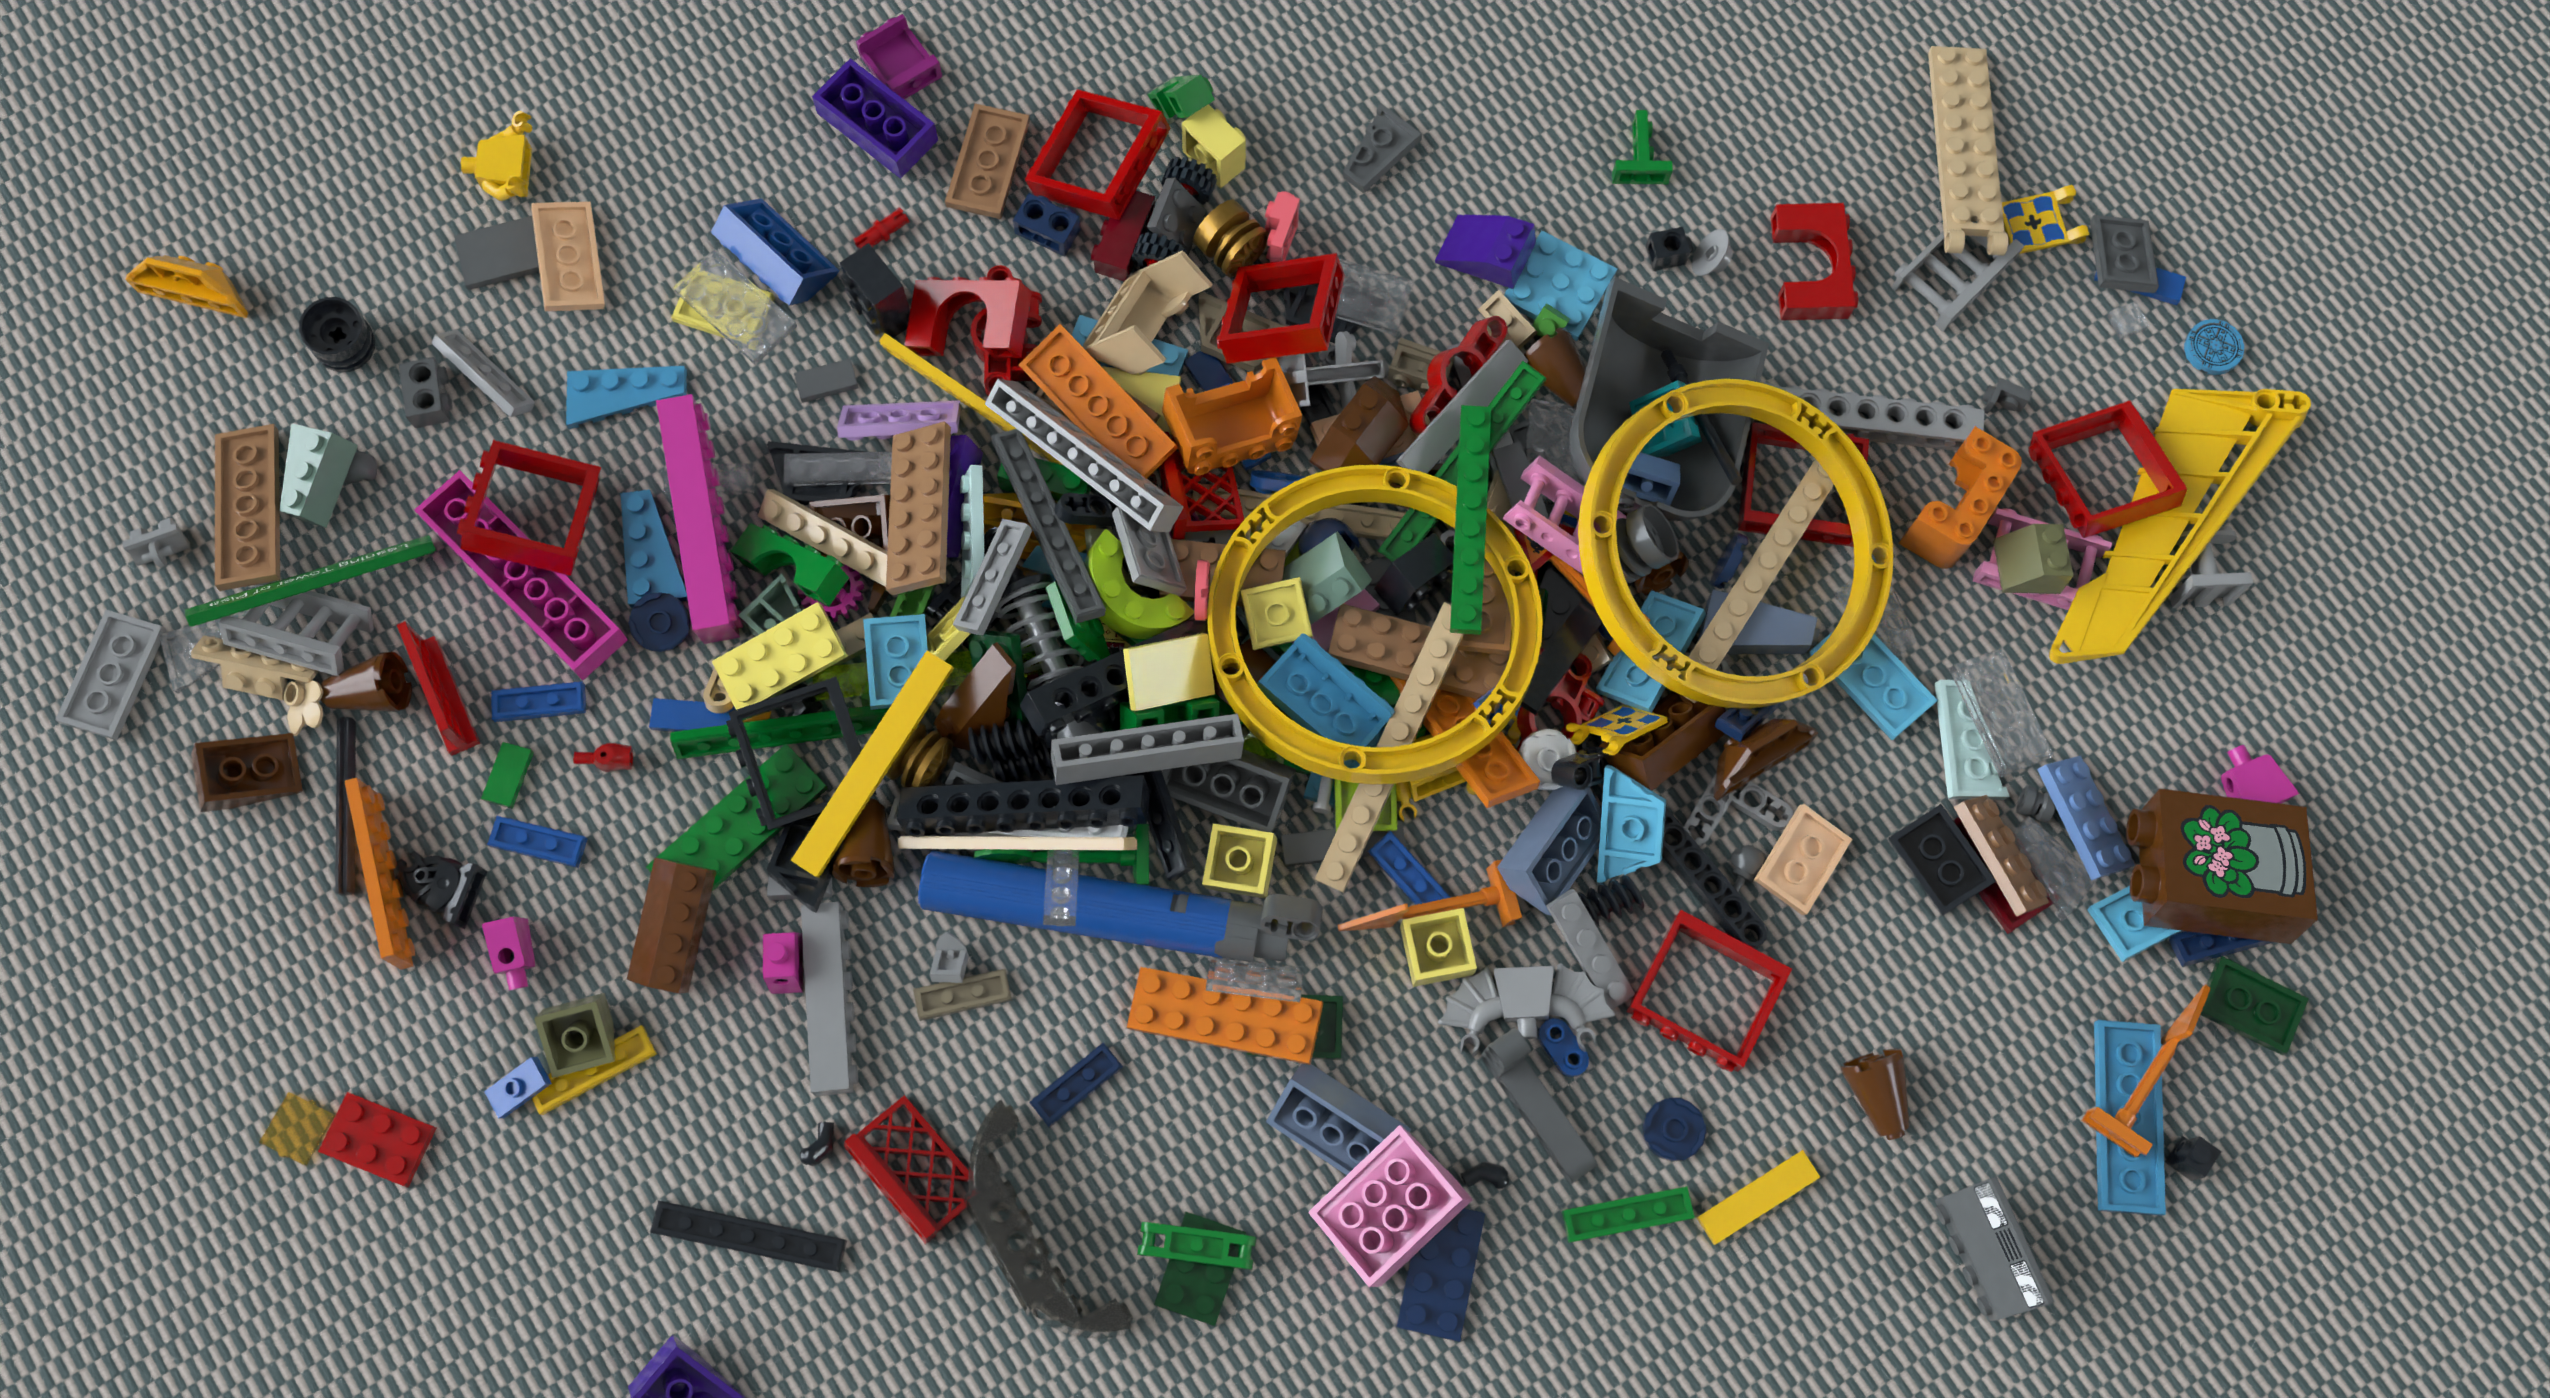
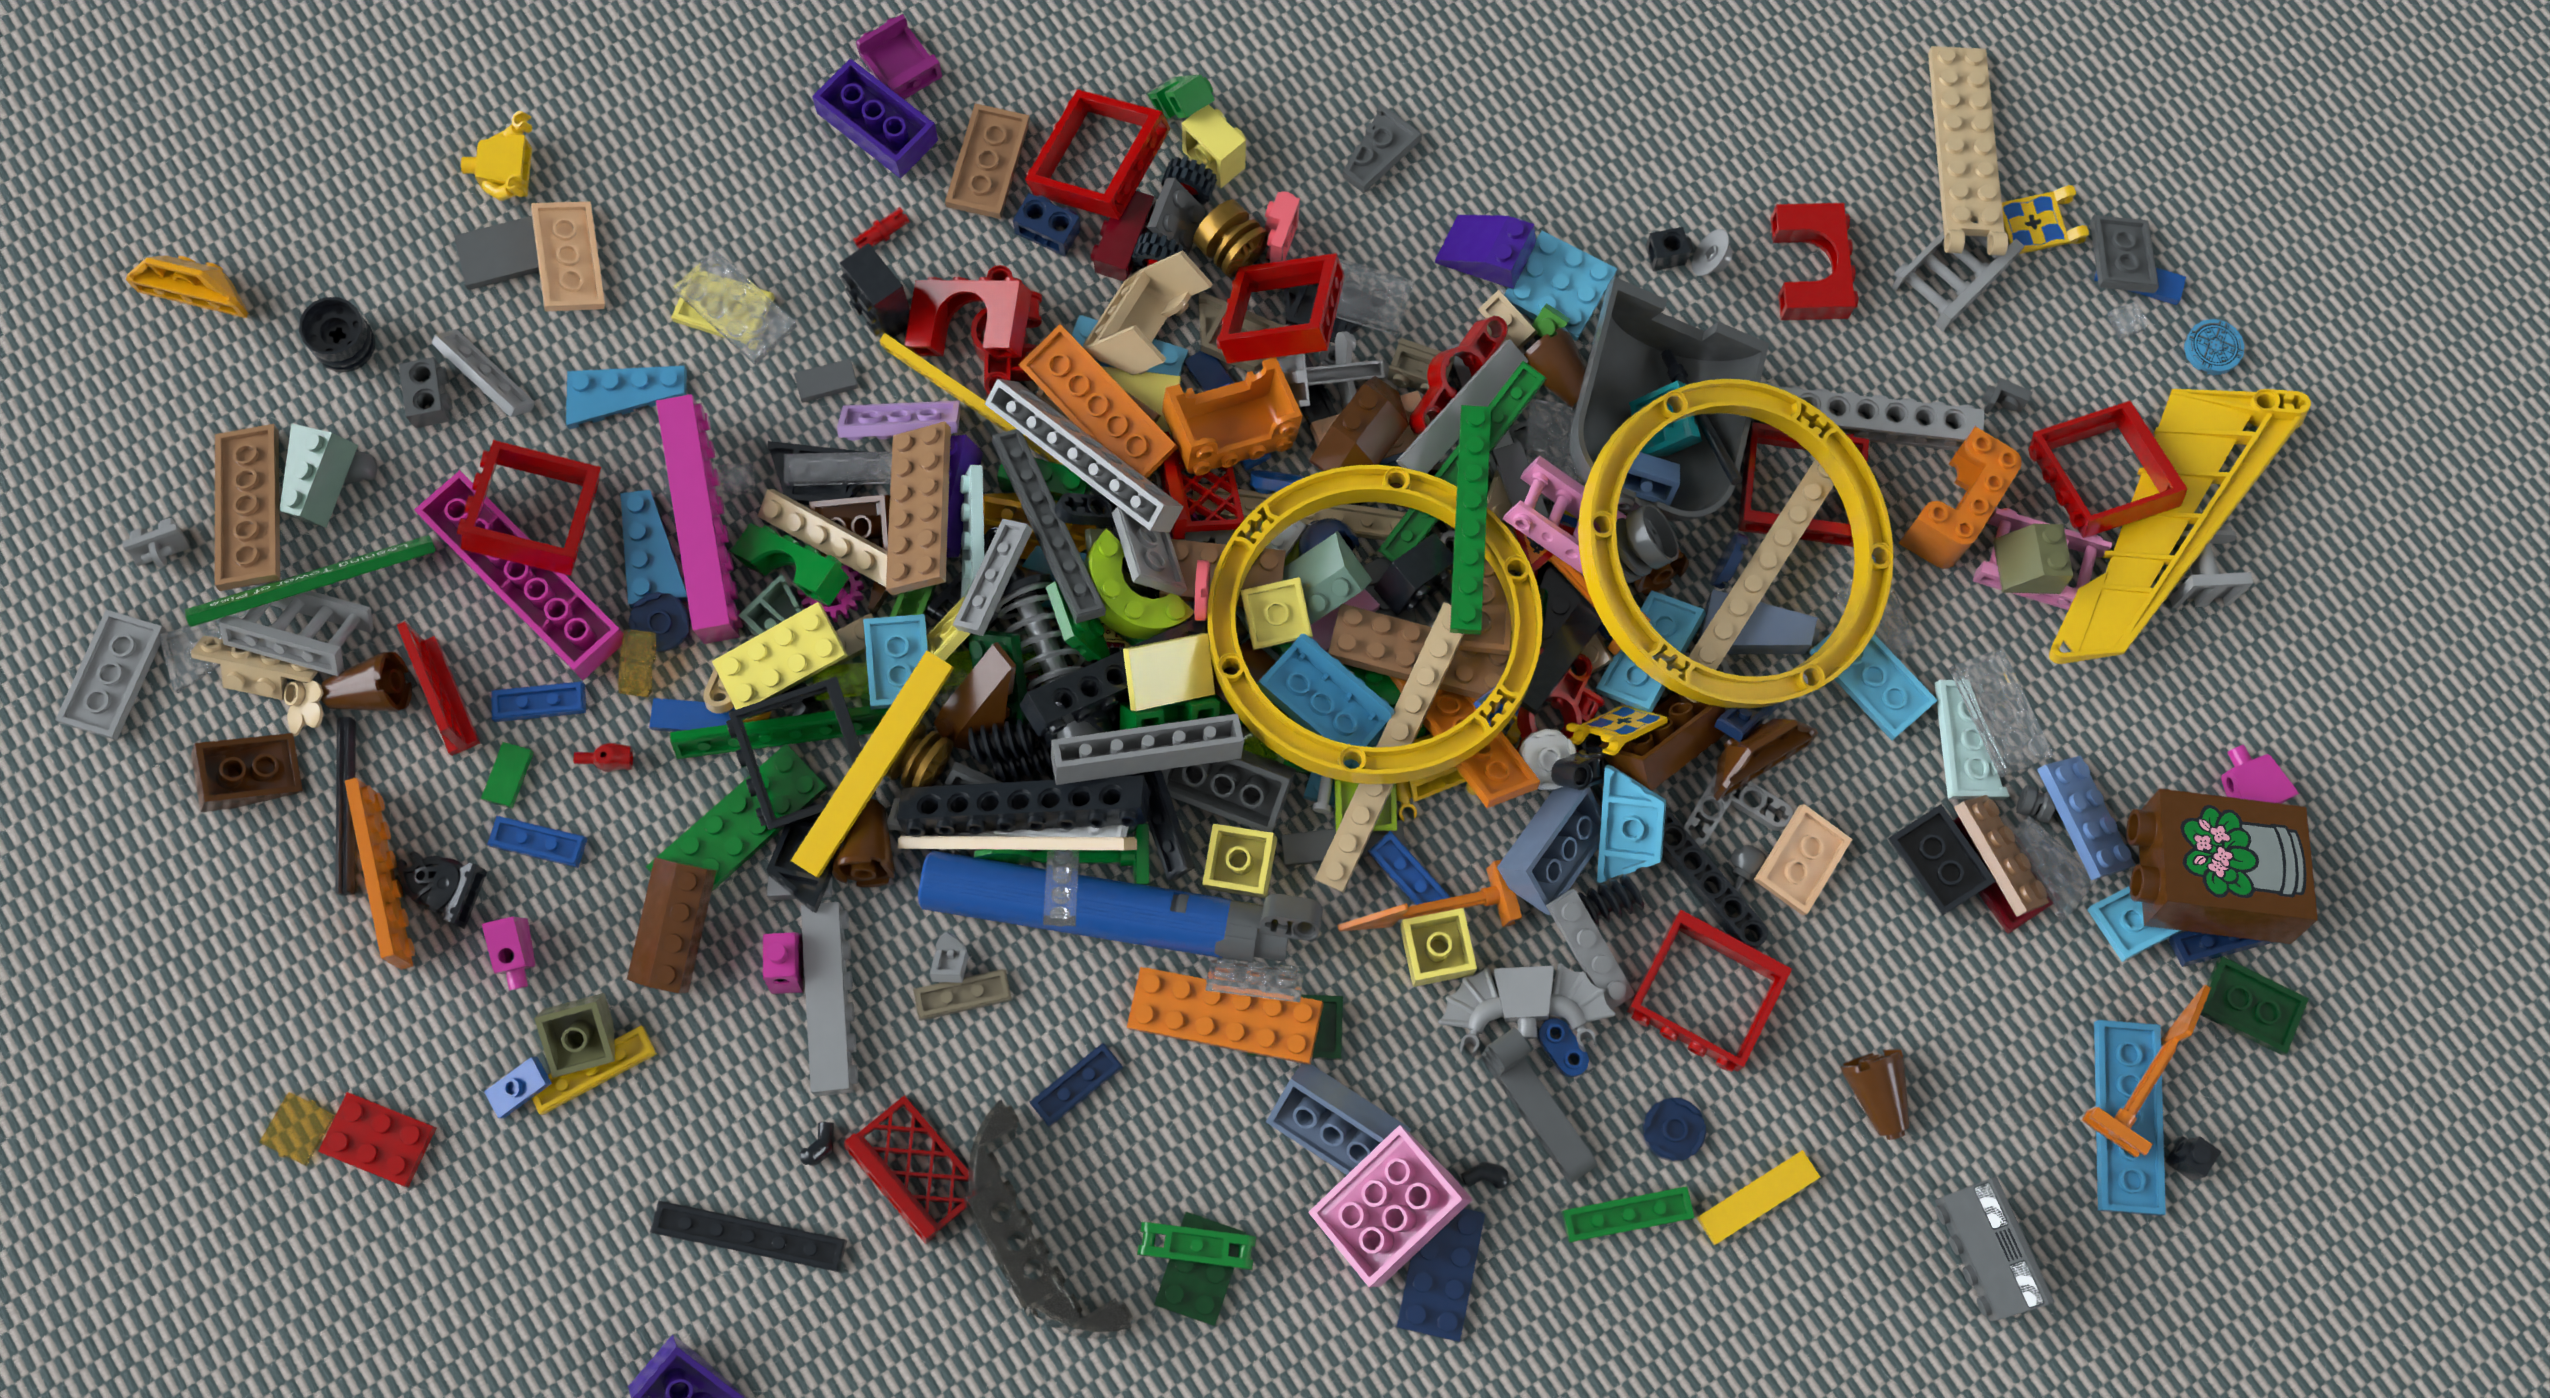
blue slope [711,198,840,306] -> none
green bracket [1612,110,1673,185] -> none
none -> clear yellow slope [618,629,656,697]

